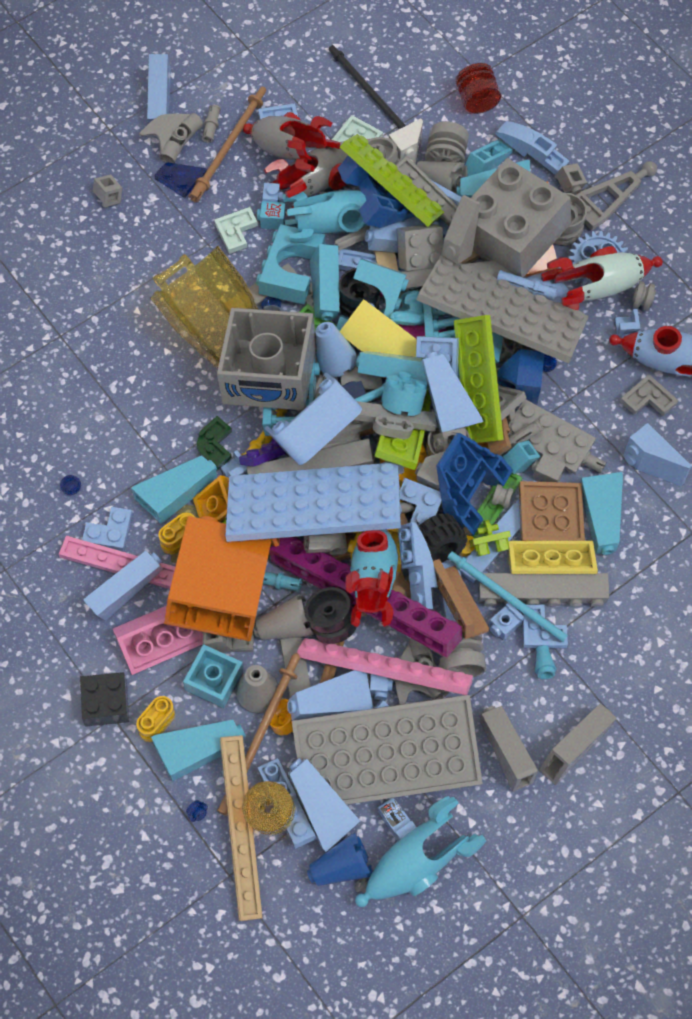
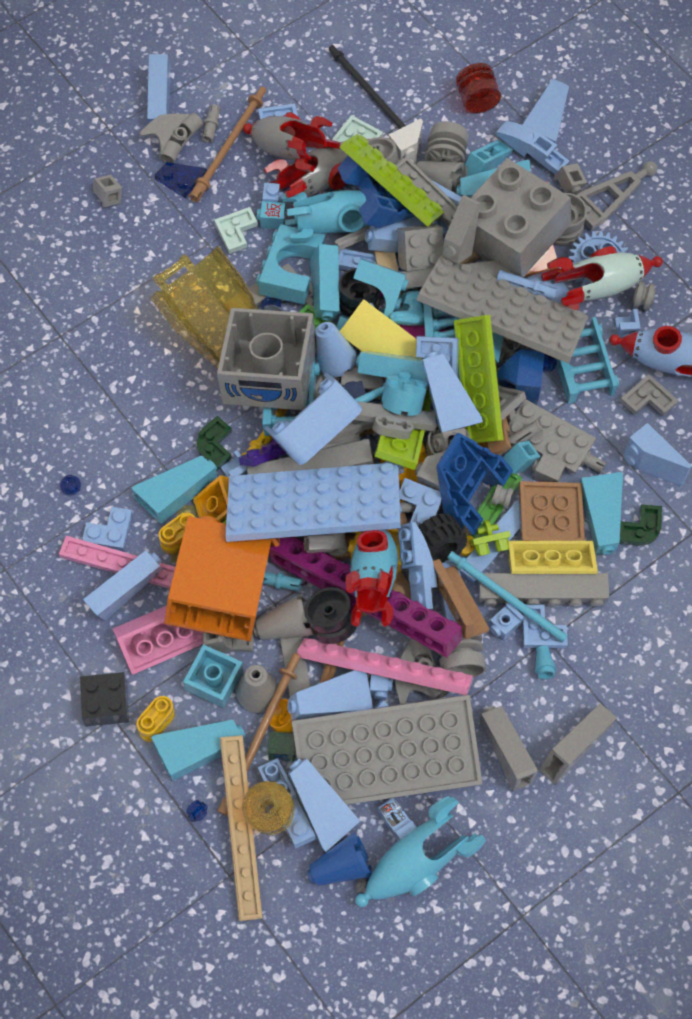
none -> clear green brick [268,732,296,761]
none -> light blue slope [522,79,569,144]
none -> medium azure fence [554,317,619,404]
none -> dark green plate [619,504,662,546]

